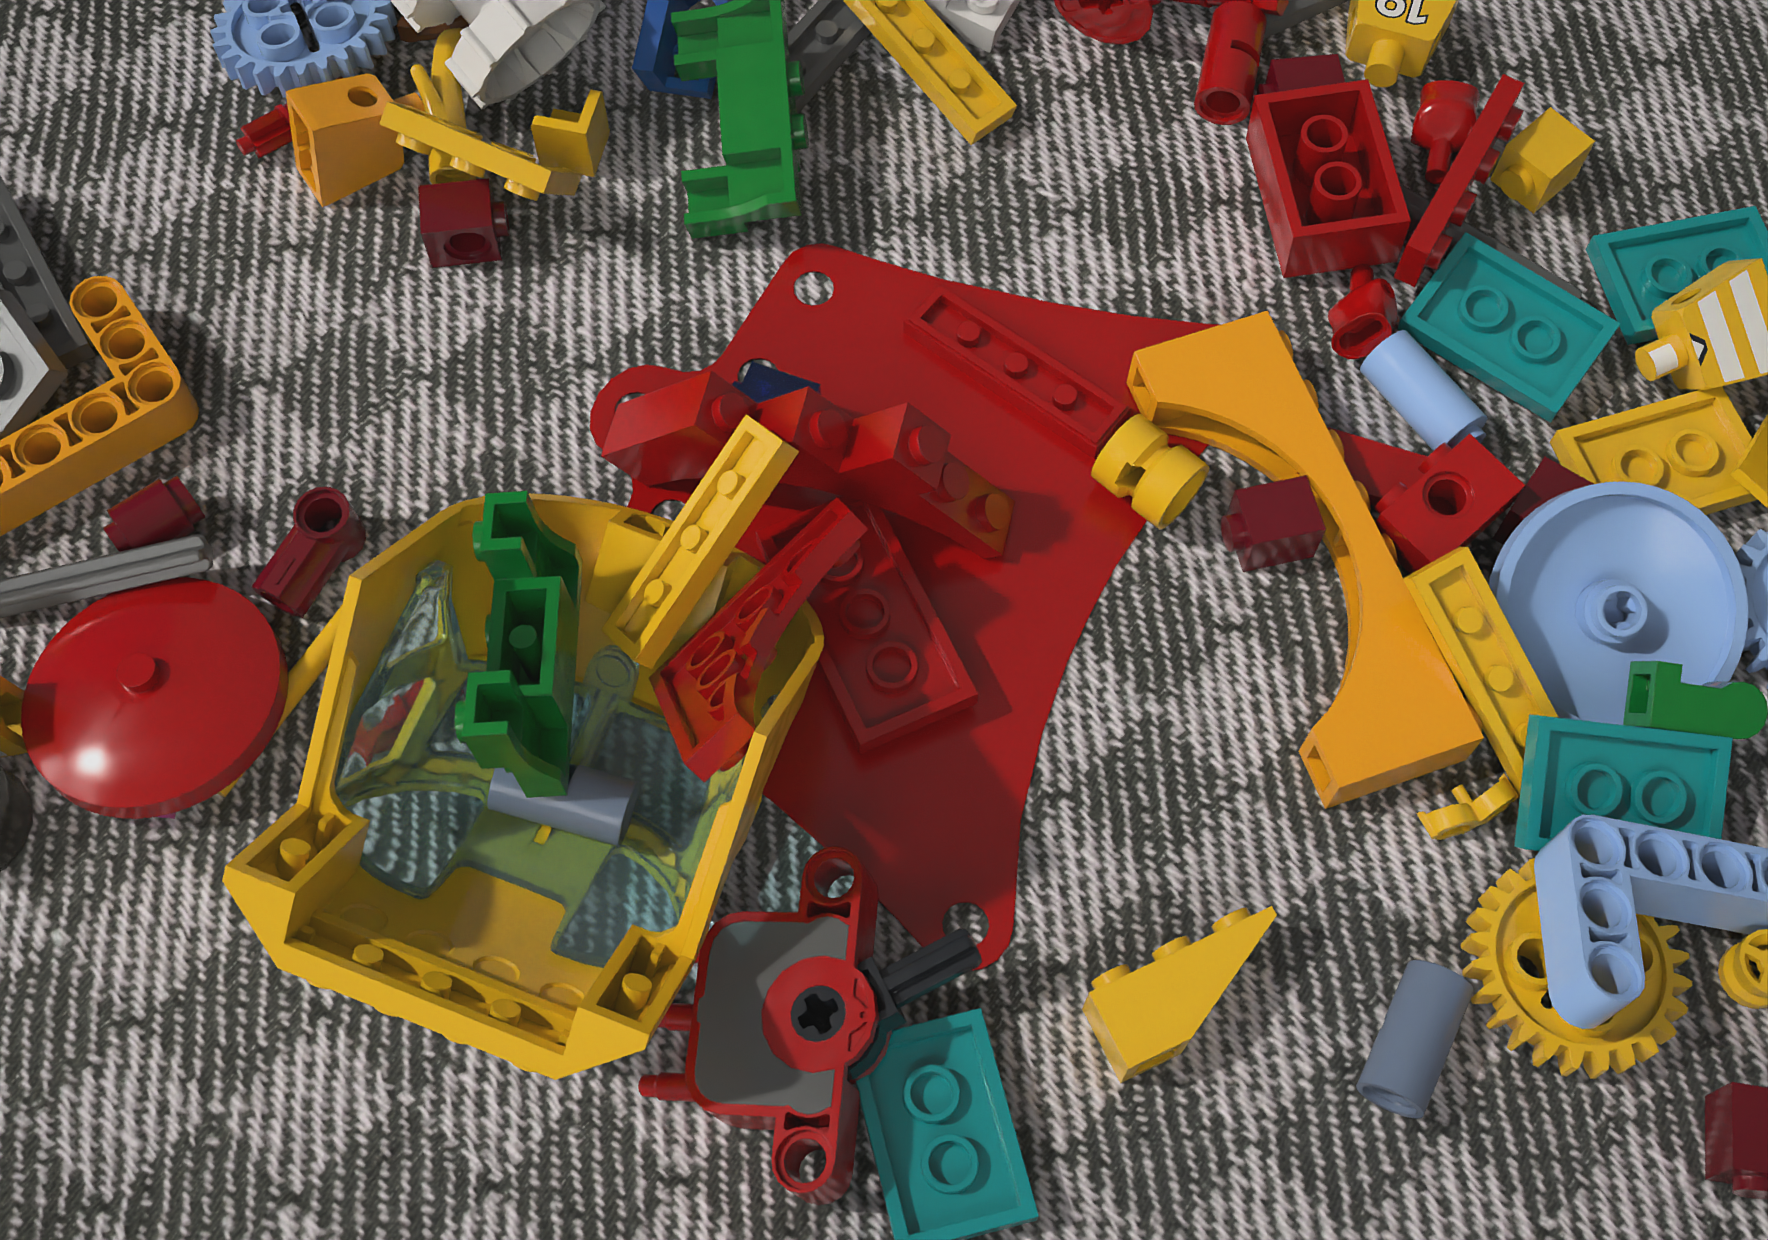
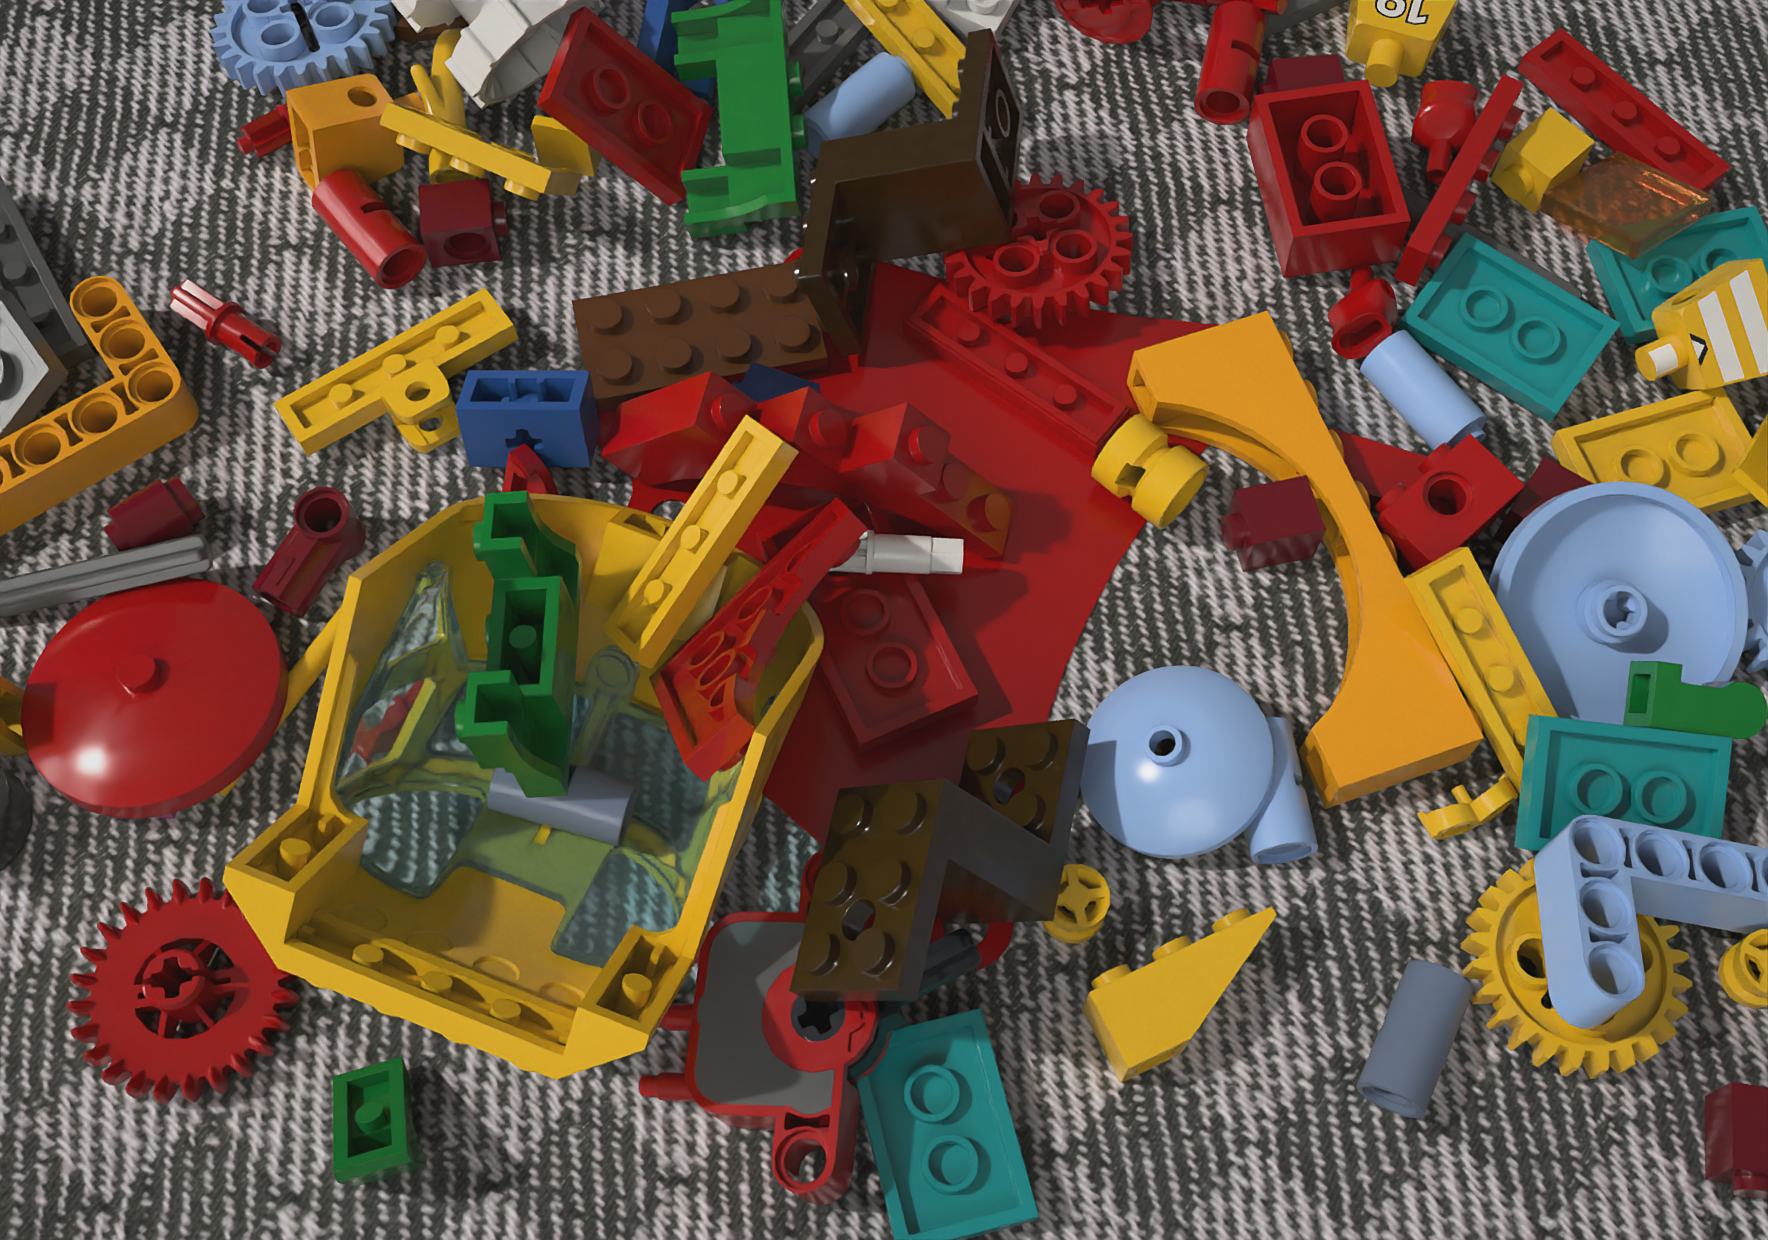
none -> red gear [66,877,300,1105]
none -> red axle [170,280,282,369]
none -> yellow plate [273,288,519,457]
none -> red pin [311,168,427,290]
none -> green slope [333,1056,427,1186]
none -> blue brick [455,370,601,469]
none -> red tile [502,443,559,495]
none -> red plate [537,6,713,206]
none -> reddish brown plate [572,261,828,412]
none -> dark brown bracket [789,718,1091,1001]
none -> dark brown bracket [794,28,1024,356]
none -> light blue brick [804,52,915,159]
none -> white piece [829,530,963,575]
none -> red gear [942,173,1133,329]
none -> yellow wheel [1041,864,1110,944]
none -> light blue dish [1080,665,1276,859]
none -> light blue pin [1245,717,1318,864]
none -> red plate [1517,28,1731,210]
none -> clear orange tile [1540,151,1714,259]

